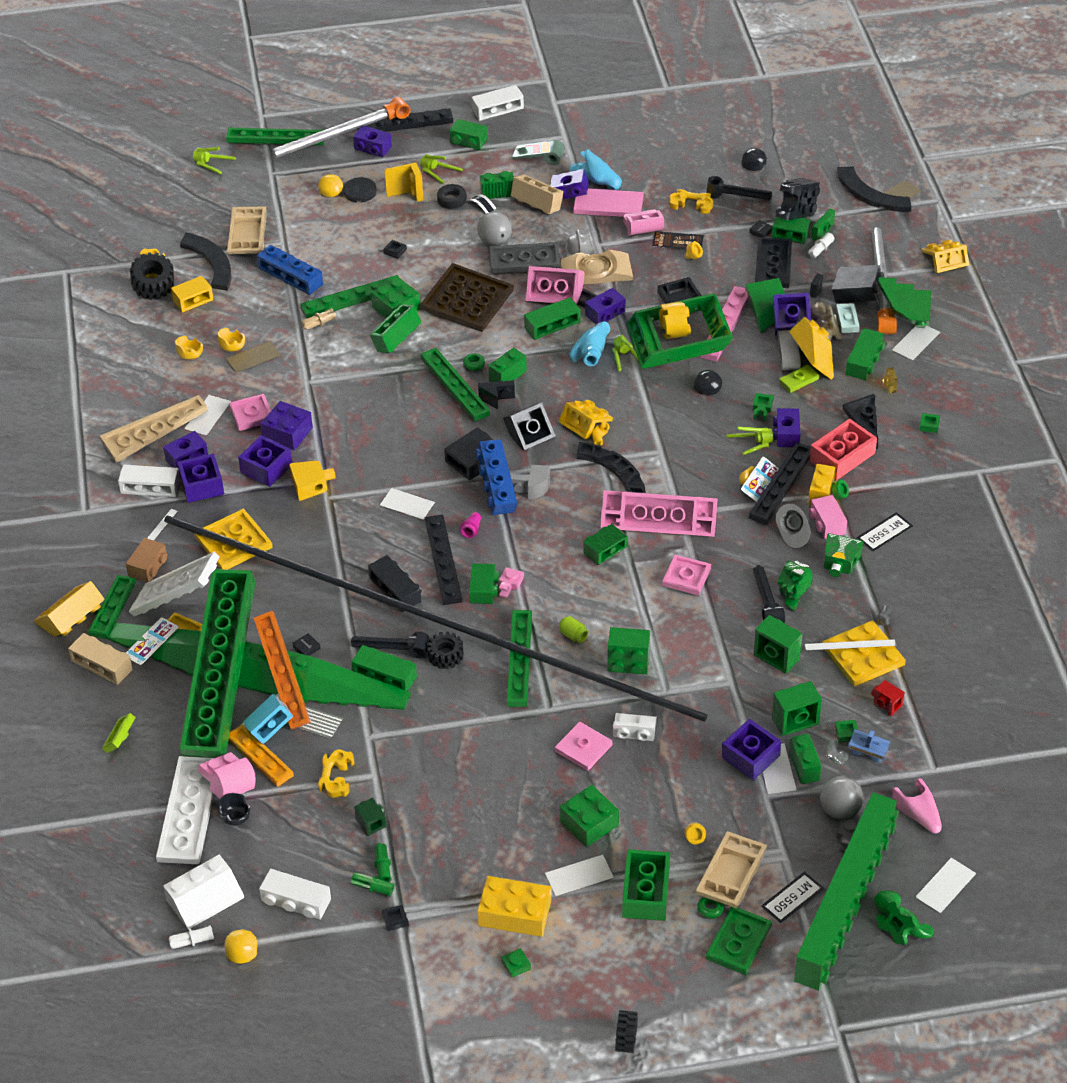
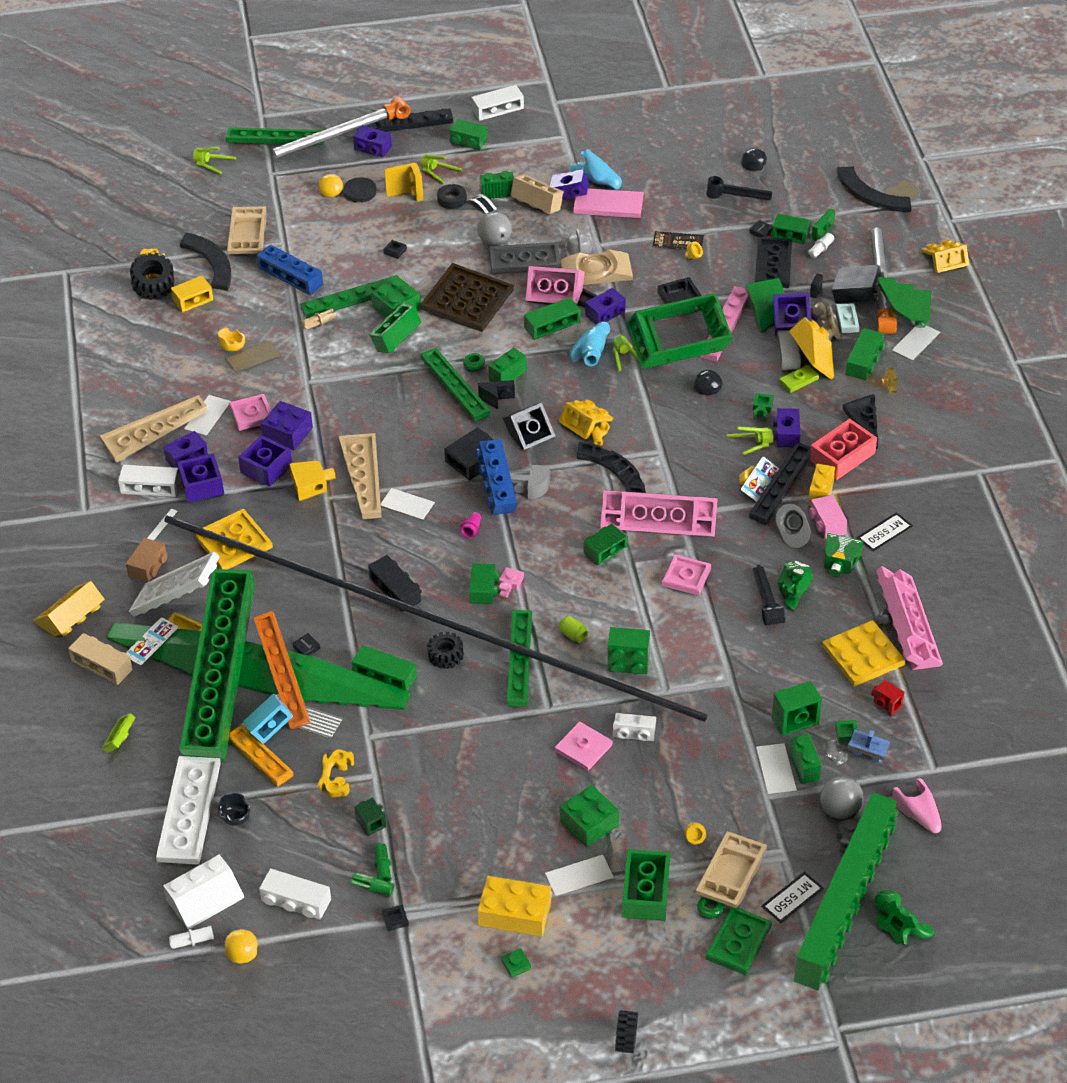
green tile [88,575,136,639] -> none
yellow hair [175,335,203,360] -> none
bright pink brick [198,752,256,799] -> none
black axle [351,632,430,658] -> none
black plate [424,514,462,605] -> none
sand green door [512,140,565,165] -> none
bright pink brick [623,209,664,236] -> none
yellow brick [659,301,691,340] -> none
yellow helmet [669,189,713,214] -> none
dark purple brick [722,718,781,781] -> none
green brick [754,615,802,674] -> none
black brick [775,178,820,220] -> none
white sticker [805,639,896,650] -> none
green tile [831,480,849,500] -> none
white sticker [916,858,976,913] -> none
green plate [919,413,940,433] -> none
none -> tan wing [339,433,382,519]
none -> bright pink slope [876,566,943,670]

